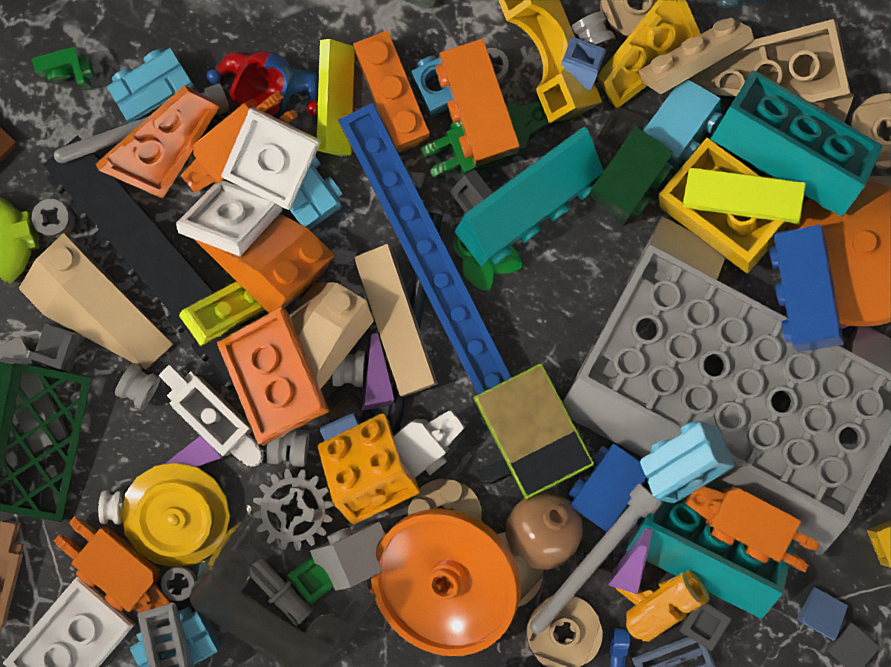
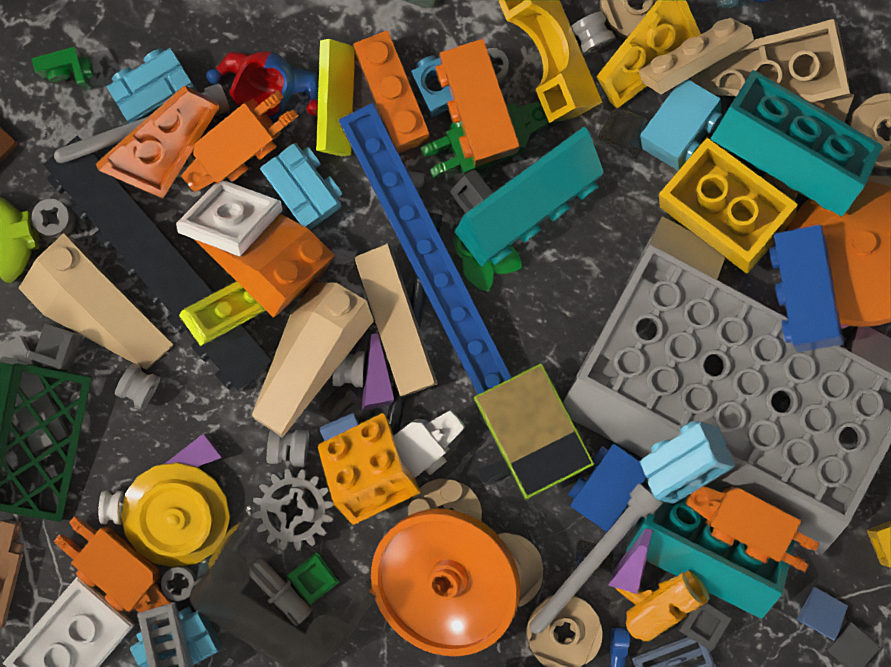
white hinge [159,365,266,467] -> none
orange tile [217,307,329,445] -> none
white tile [221,107,321,210] -> none
light grey brick [310,522,385,591] -> none
medium nougat cylinder [506,491,583,570] -> none
medium blue slope [561,37,606,91] -> none
dark green slope [589,126,673,225] -> none
neon yellow tile [683,168,805,224] -> none

